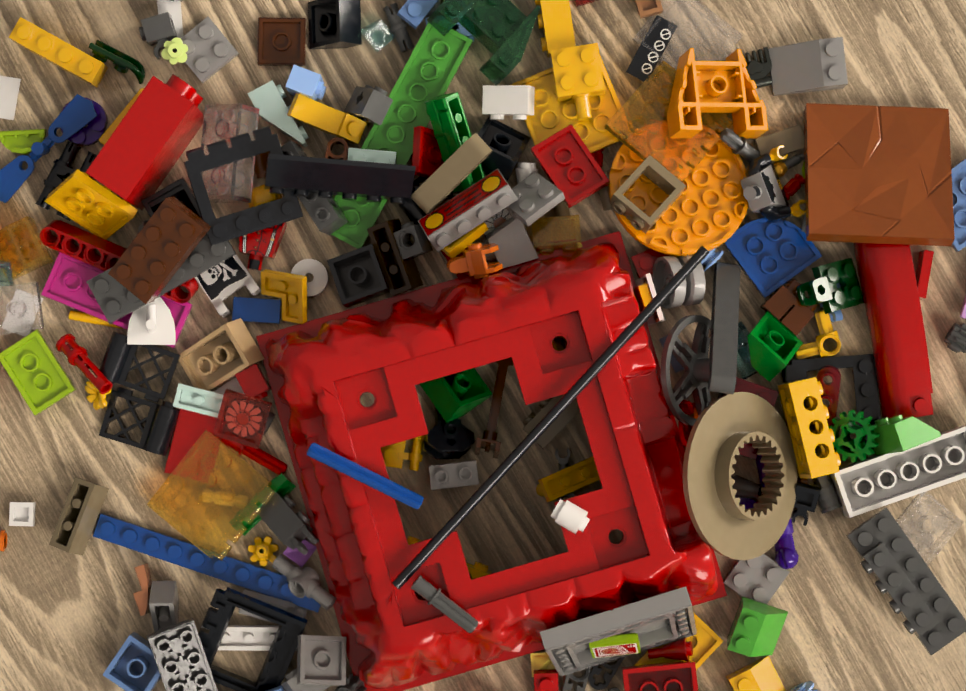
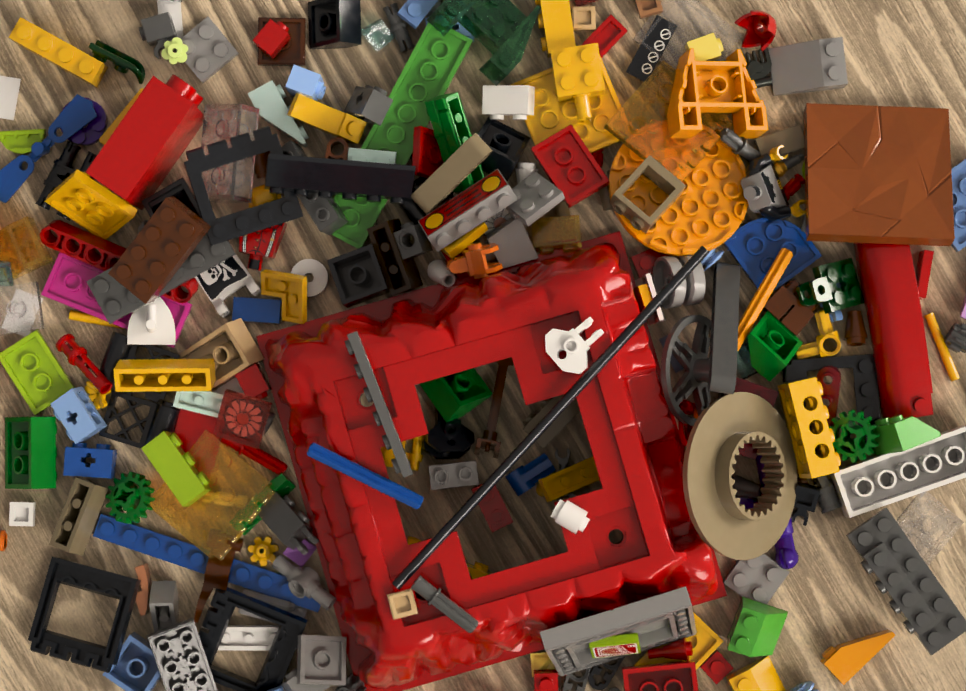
none -> green slope [5,417,57,489]
none -> black hinge [28,557,141,673]
none -> light blue brick [50,386,107,444]
none -> blue brick [63,442,117,479]
none -> green gear [105,471,155,524]
none -> yellow brick [114,359,216,392]
none -> lime brick [141,431,211,507]
none -> reddish brown flag [194,528,244,623]
none -> red brick [252,19,291,59]
none -> dark grey plate [344,331,413,478]
none -> tan tile [387,588,418,620]
none -> white cone [427,260,455,287]
none -> red brick [471,483,513,533]
none -> blue piece [505,453,556,496]
none -> white hinge [545,317,604,374]
none -> tan tile [572,6,596,31]
none -> red tile [582,15,628,58]
none -> light yellow brick [684,33,723,61]
none -> red plate [700,650,734,685]
none -> red piece [735,10,777,52]
none -> light orange axle [737,248,793,351]
none -> light orange slope [820,629,895,685]
none -> reddish brown cone [844,310,868,346]
none -> yellow piece [924,312,960,381]

